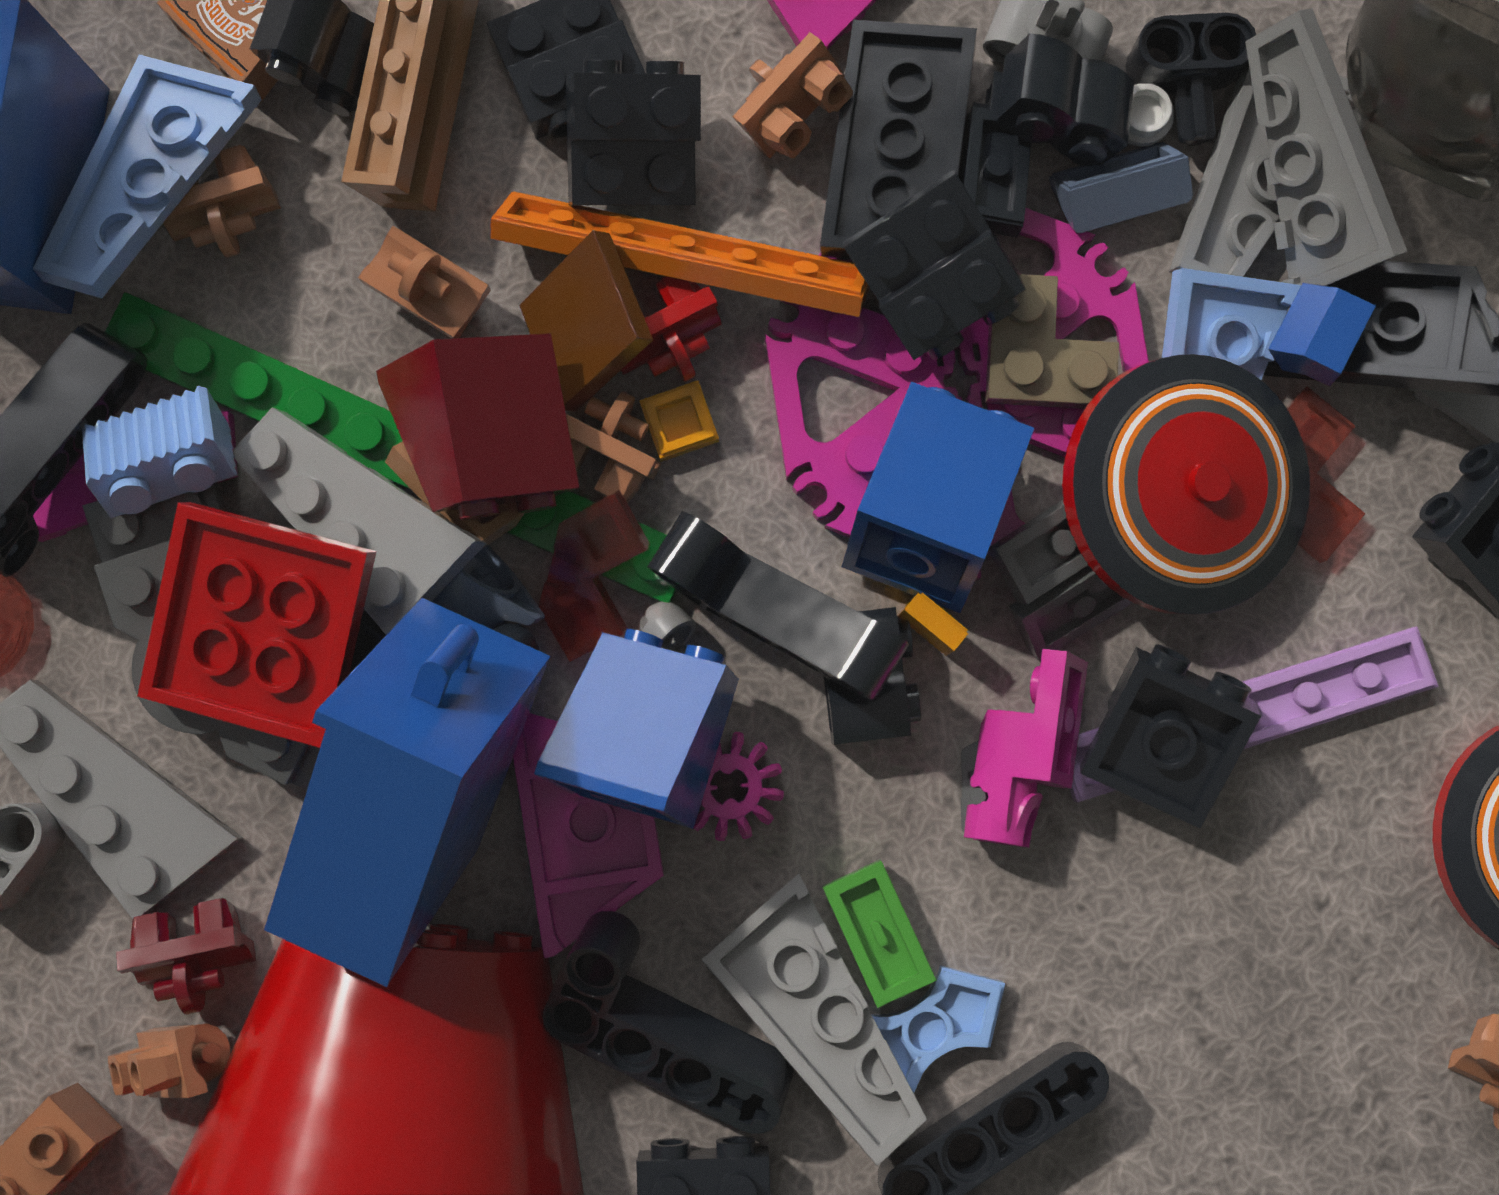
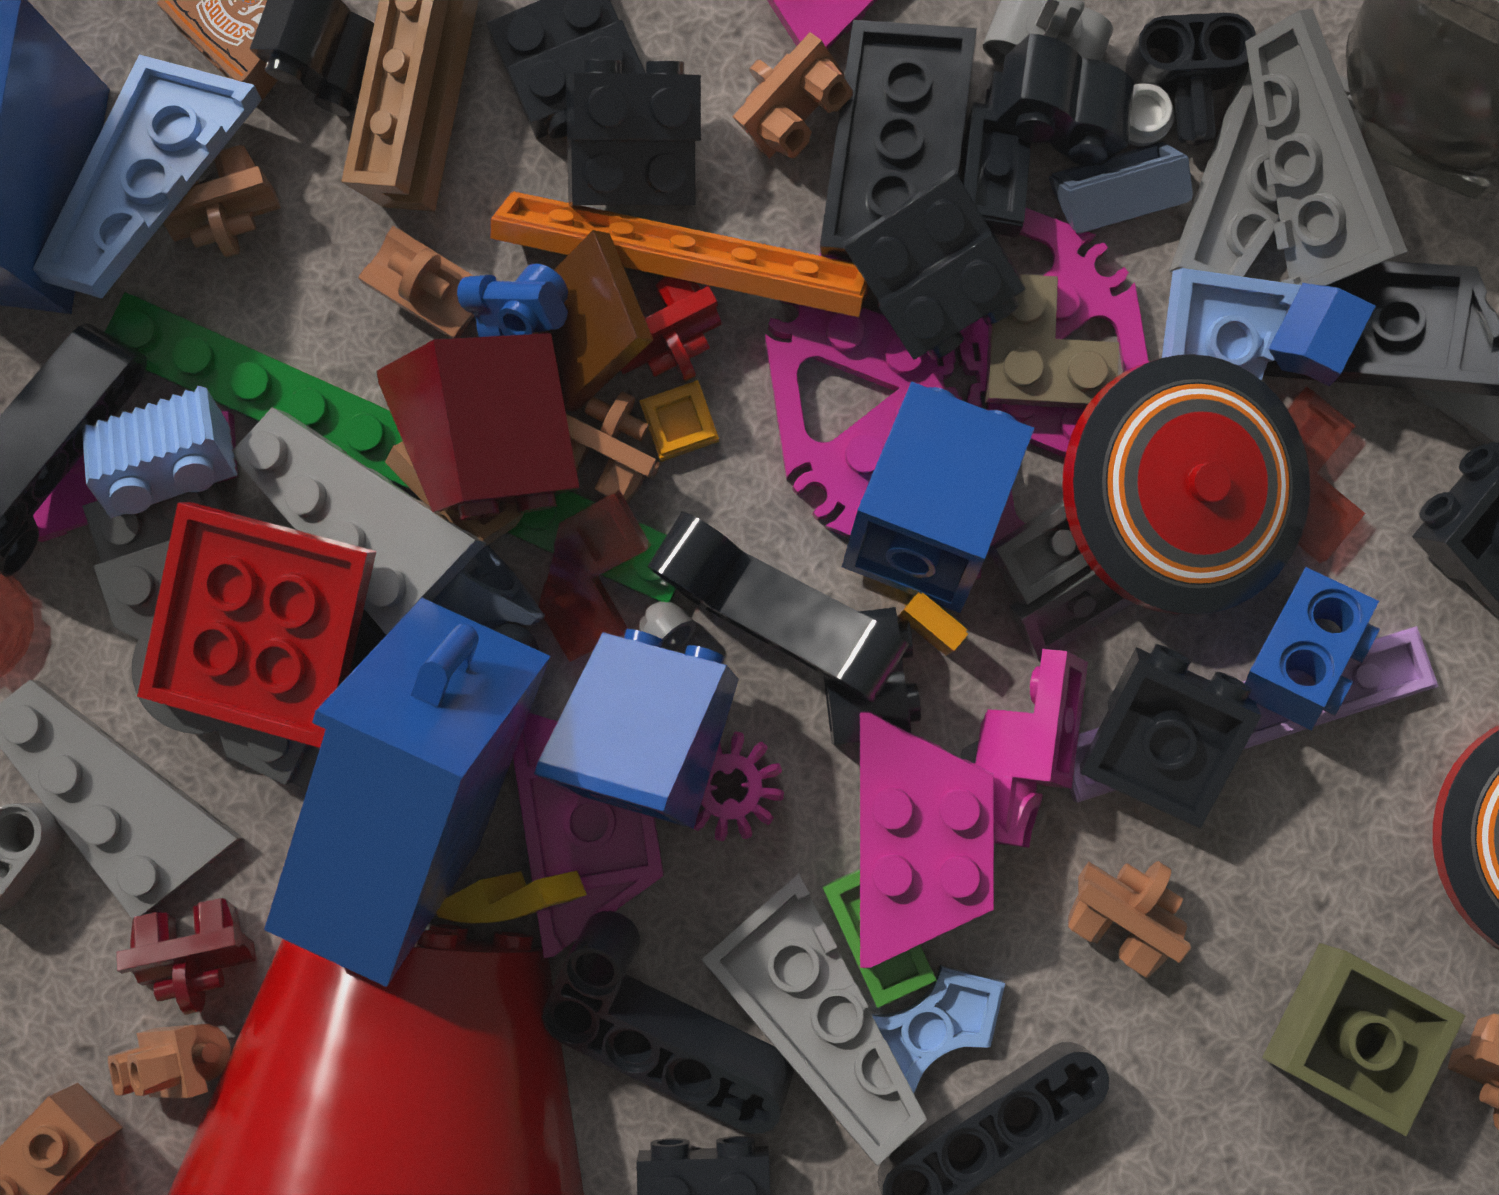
none -> yellow slope [436,871,587,923]
none -> blue plate [457,264,568,337]
none -> dark pink wing [860,711,994,968]
none -> nougat hips [1068,861,1191,978]
none -> blue brick [1245,567,1380,731]
none -> olive brick [1262,943,1466,1137]

